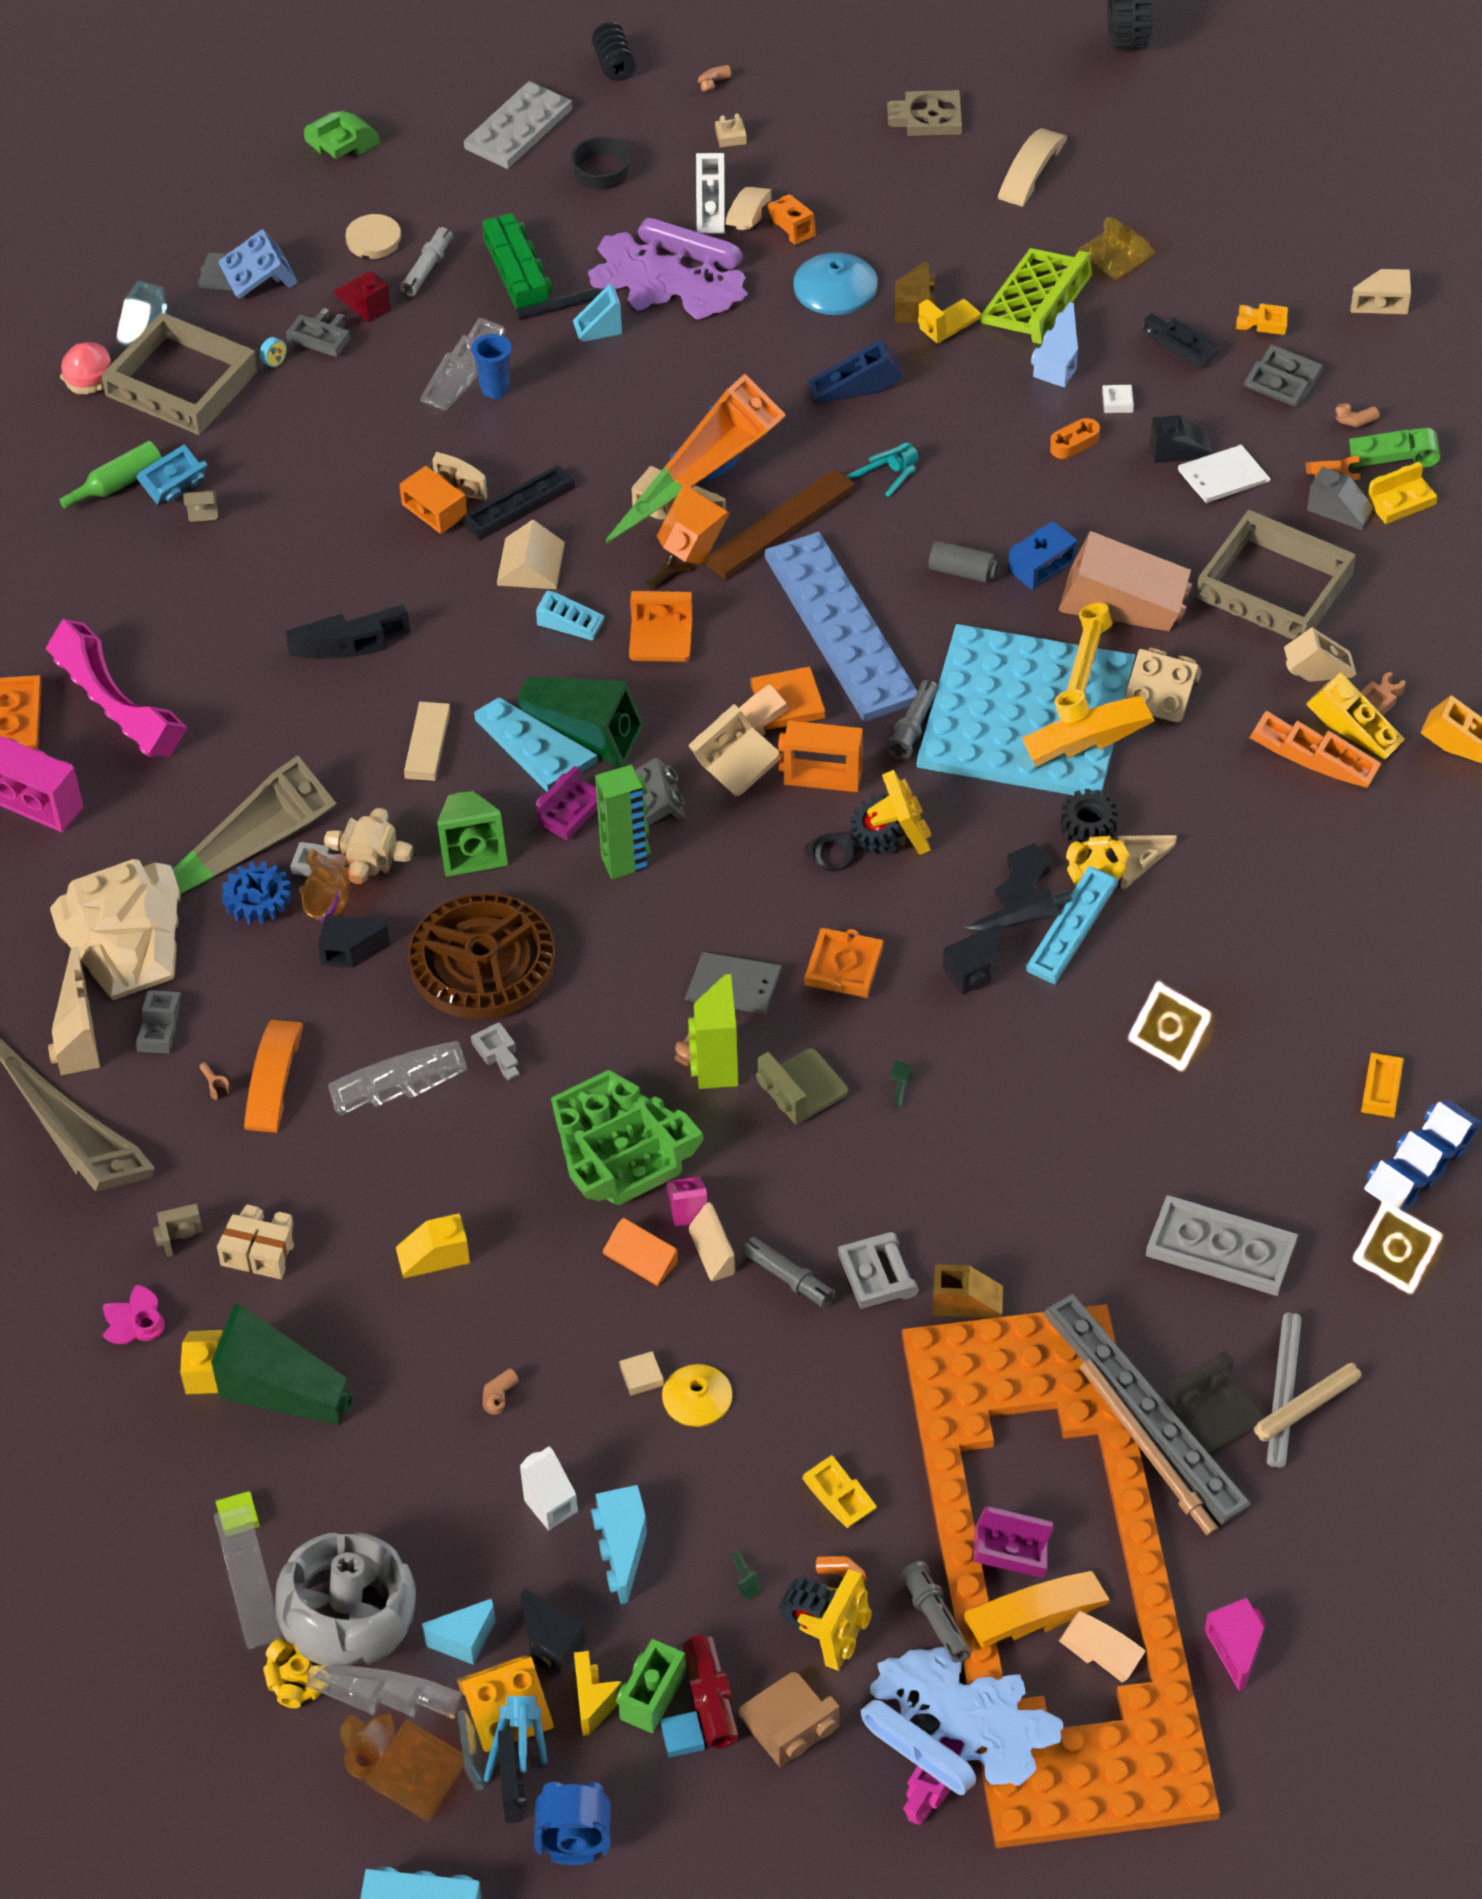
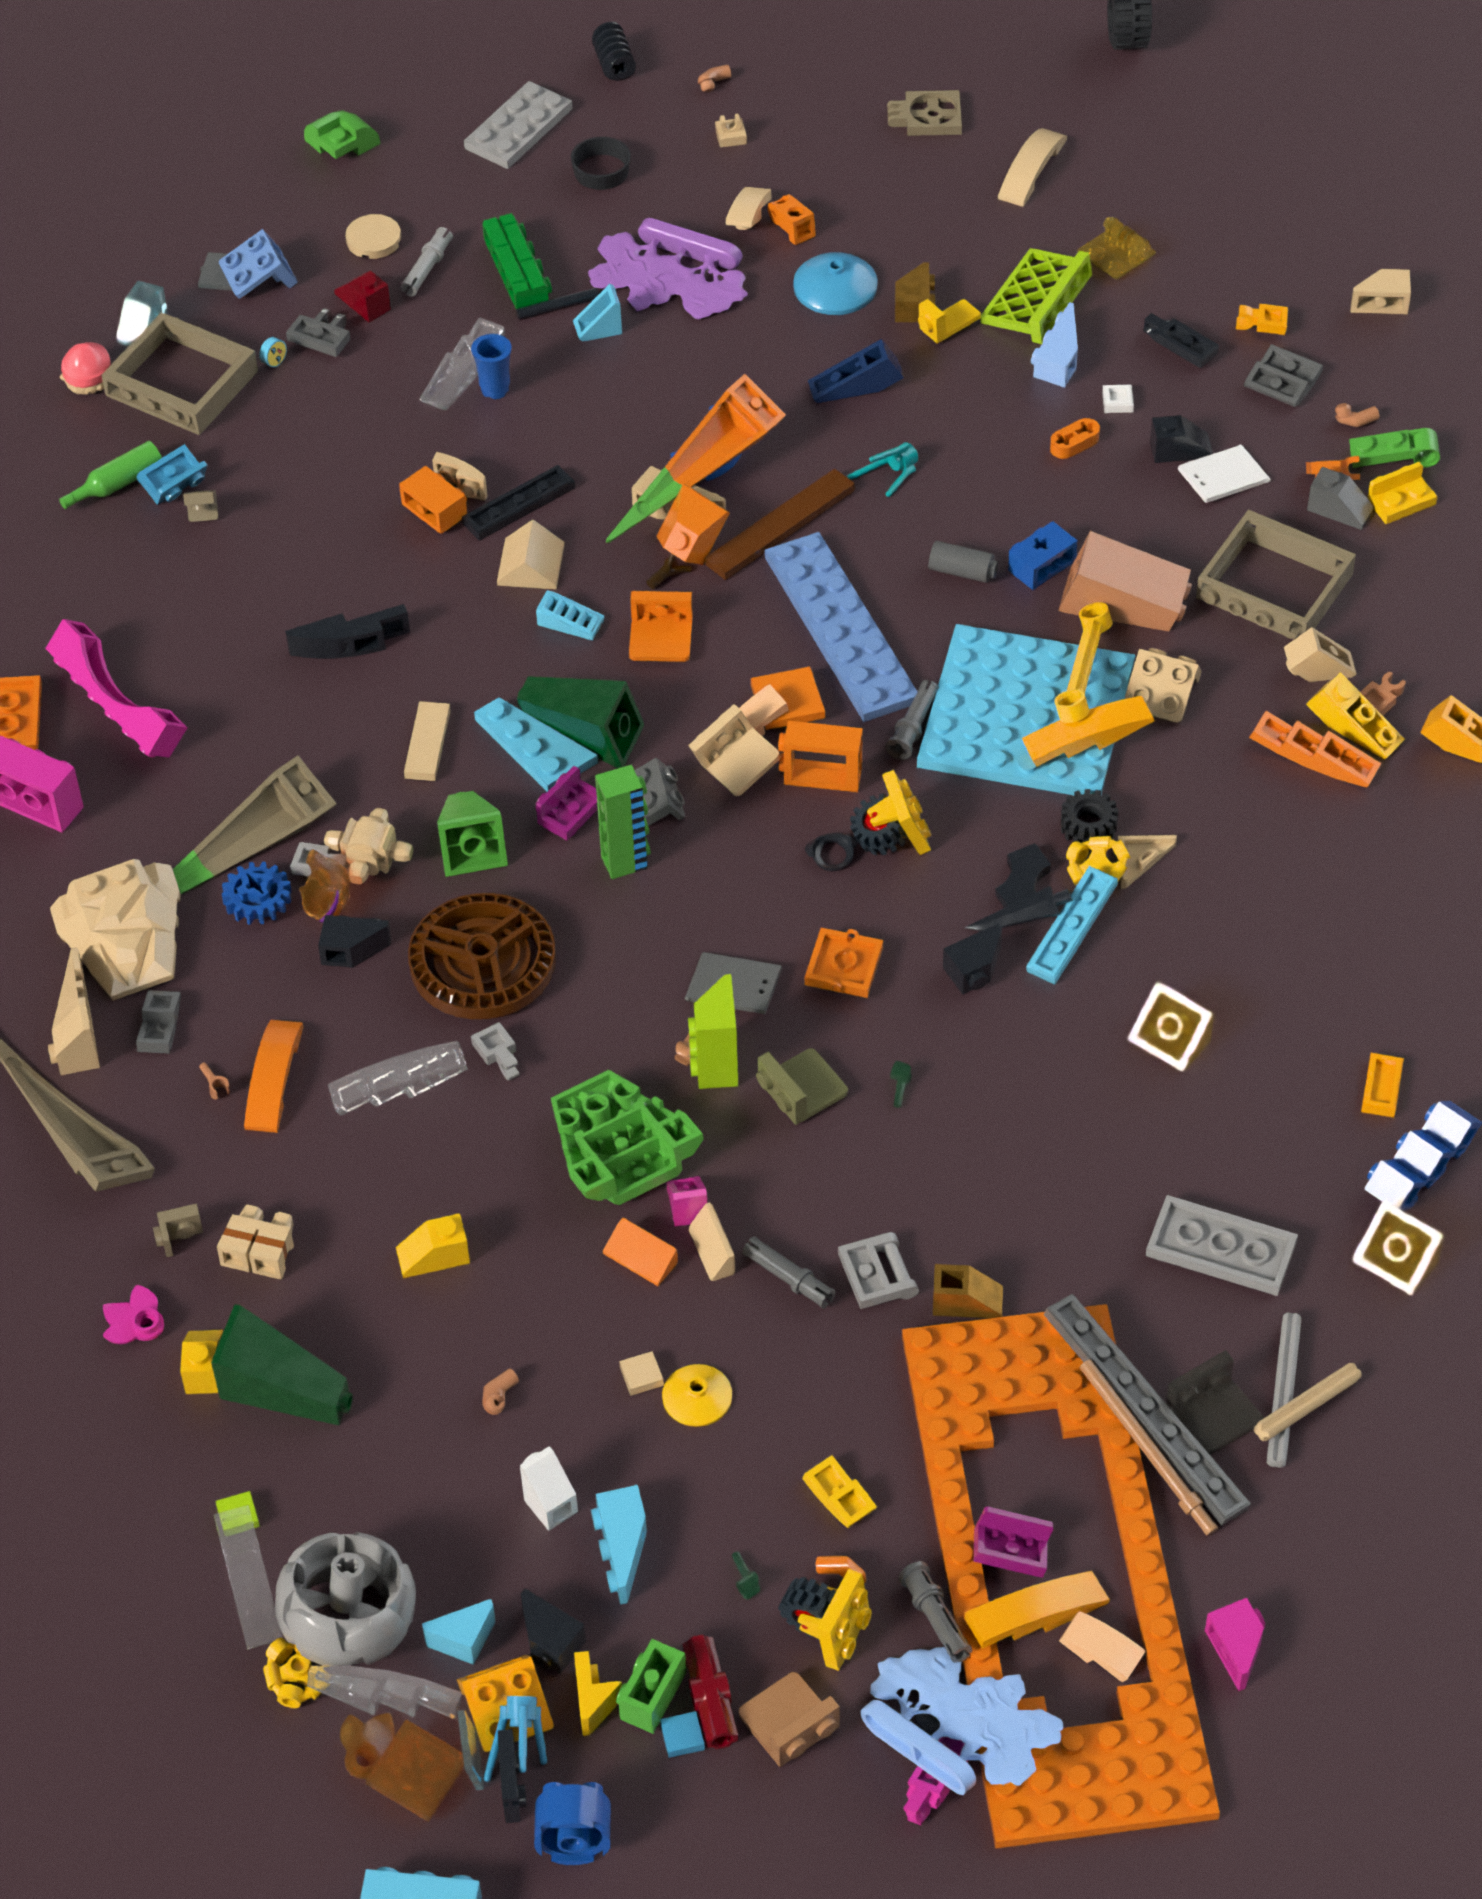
white slope [696,153,725,235] -> none

